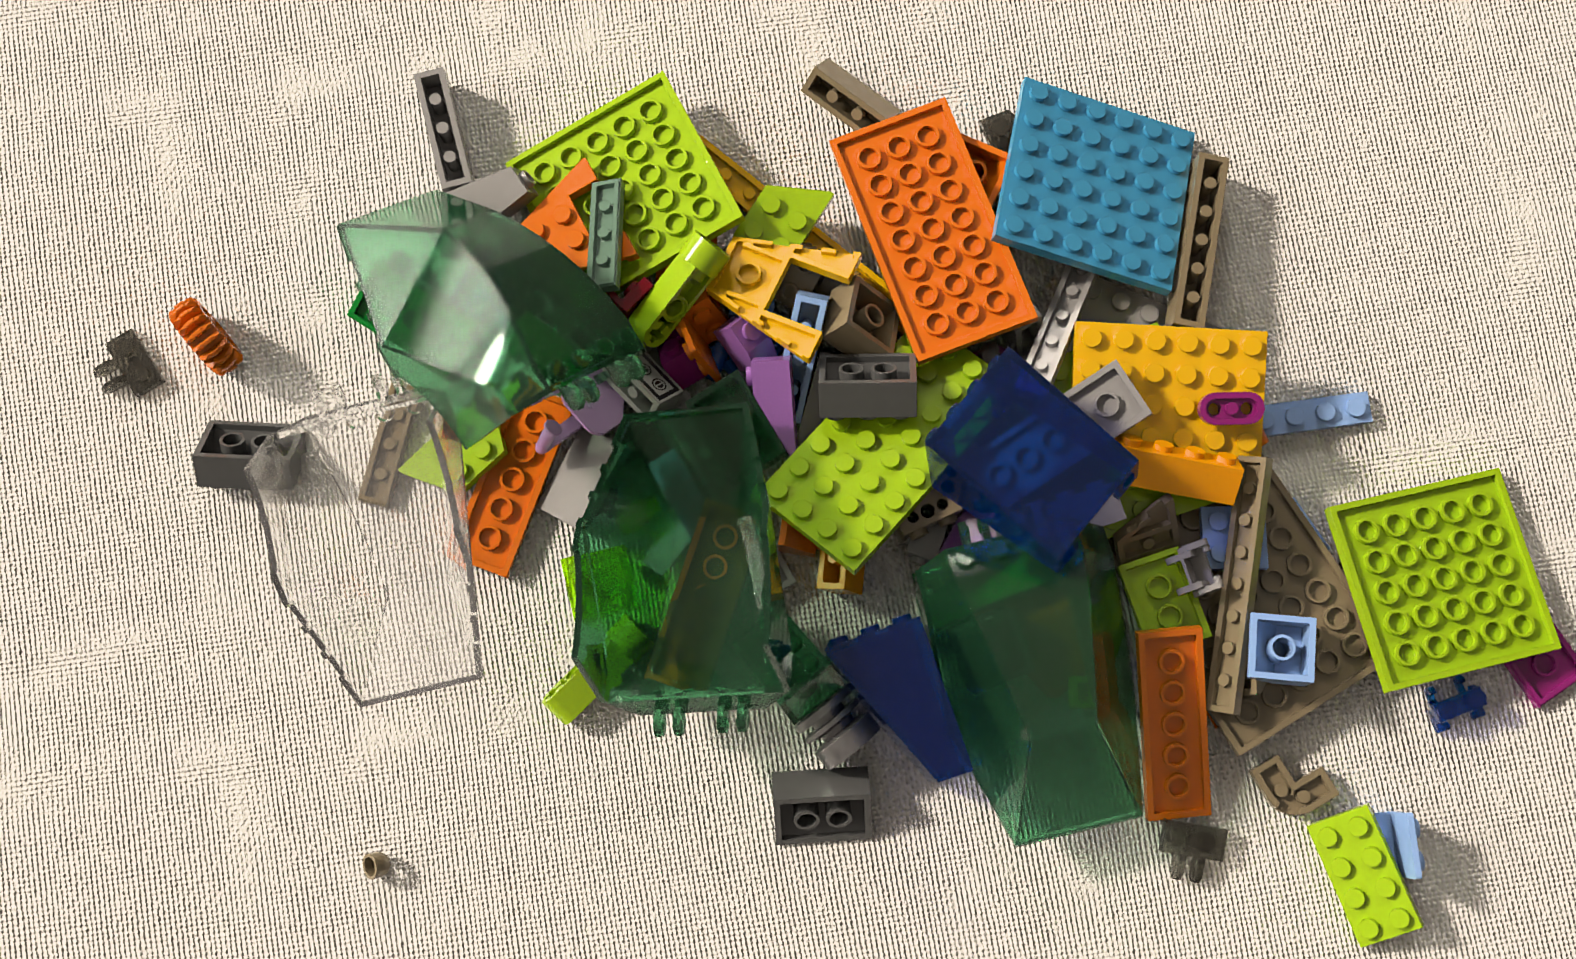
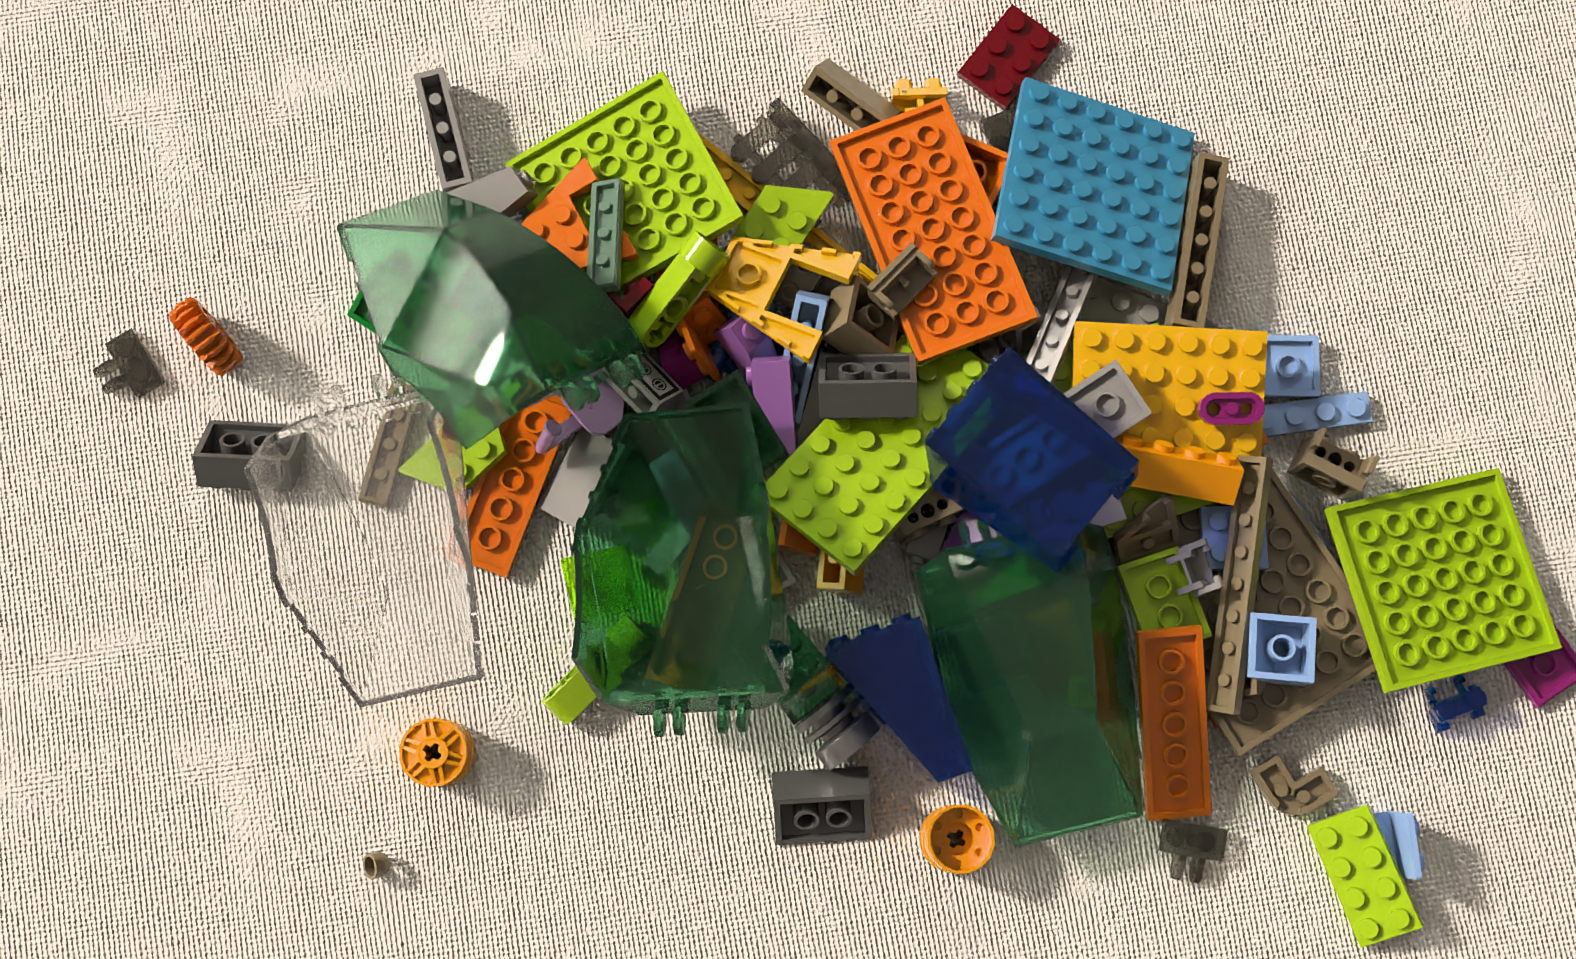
none -> light orange wheel [399,718,475,787]
none -> clear smoke fence [730,97,852,228]
none -> dark tan hinge [867,242,938,320]
none -> yellow hips [891,78,948,114]
none -> light orange wheel [919,804,995,874]
none -> dark red plate [957,4,1060,112]
none -> light blue plate [1264,335,1321,398]
none -> dark tan piece [1287,427,1380,501]

